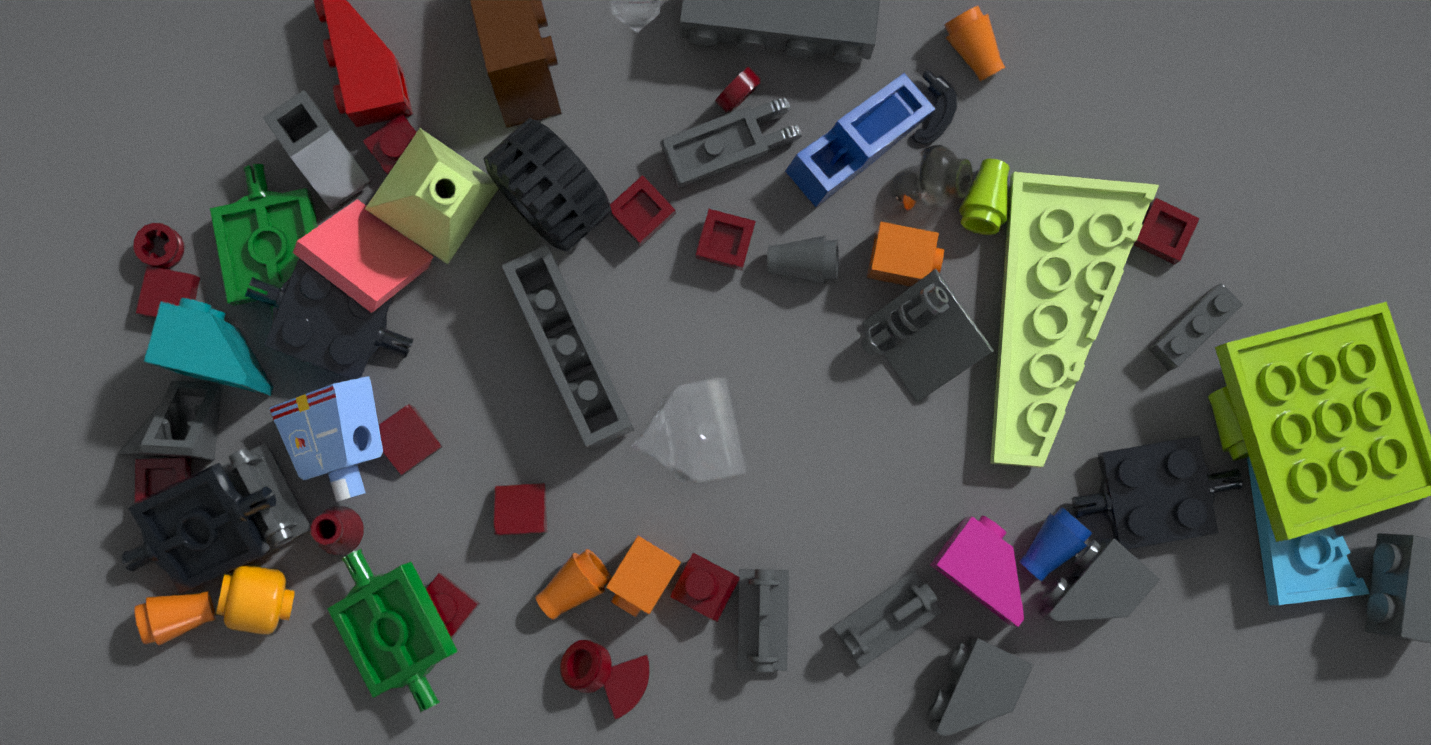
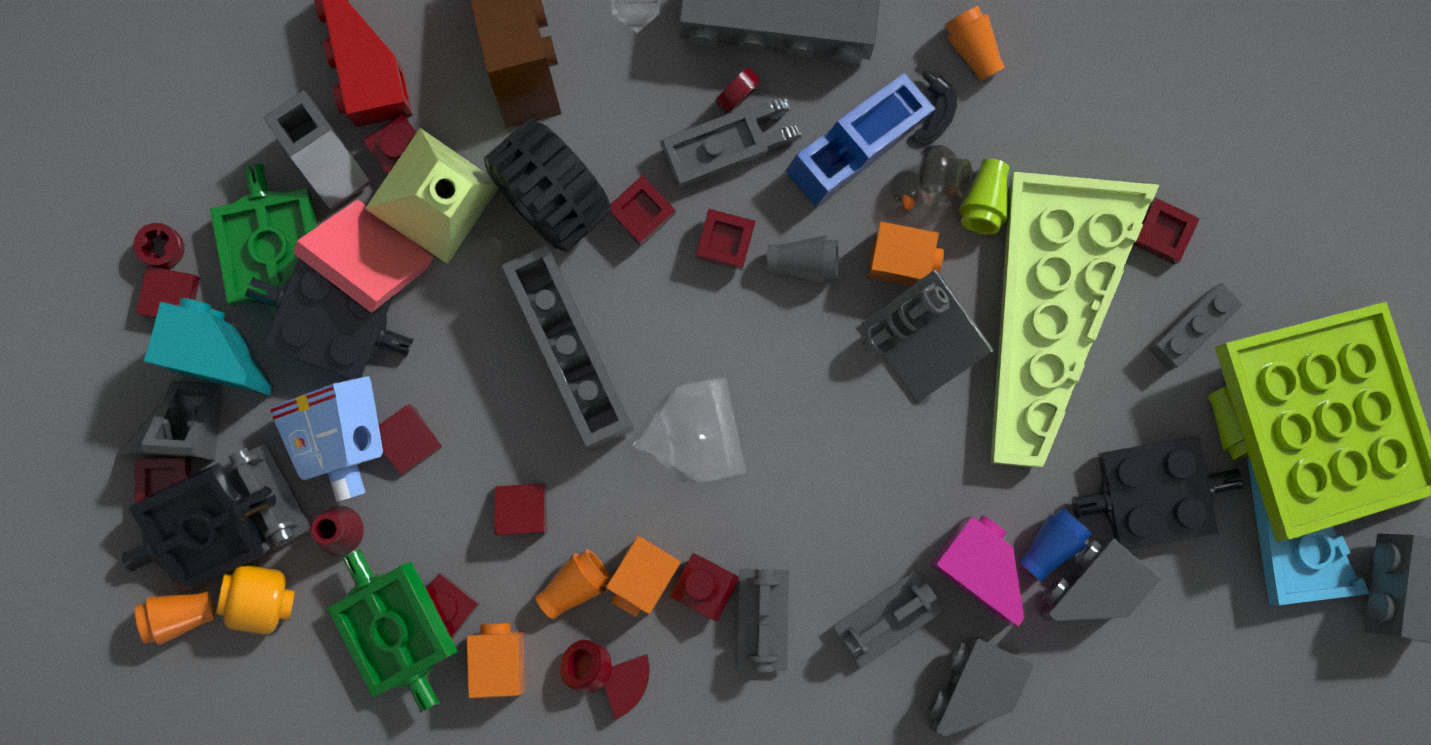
none -> orange brick [467,623,525,698]

